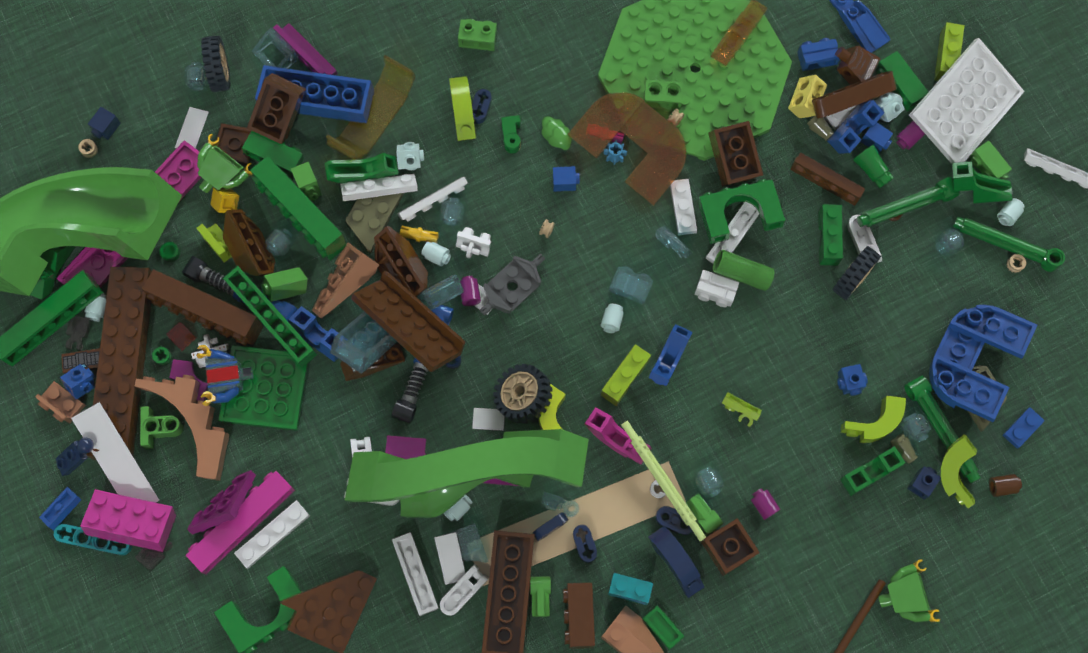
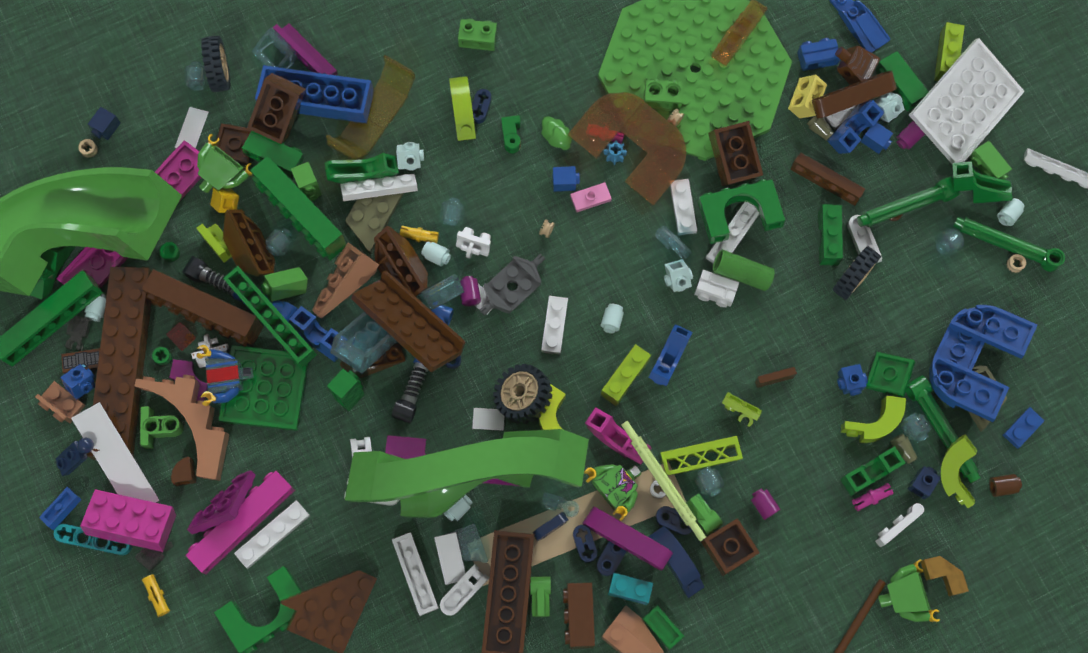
white plate [397,177,468,221] -> none
clear light blue brick [609,266,653,305] -> none
green plant [853,145,894,188] -> none
none -> yellow pin [142,574,170,617]
none -> reddish brown brick [171,457,196,486]
none -> green brick [327,369,365,412]
none -> white plate [541,296,568,355]
none -> bright pink plate [570,182,612,213]
none -> magenta beam [582,506,673,571]
none -> bright green torso [584,464,641,521]
none -> dark blue plate [597,541,626,576]
none -> lime fence [659,436,743,476]
none -> light aqua brick [664,259,693,292]
none -> reddish brown tile [755,367,797,388]
none -> dark pink pin [852,483,893,511]
none -> green tile [866,352,915,397]
none -> white plate [875,503,924,547]
none -> pearl gold tile [920,556,969,596]

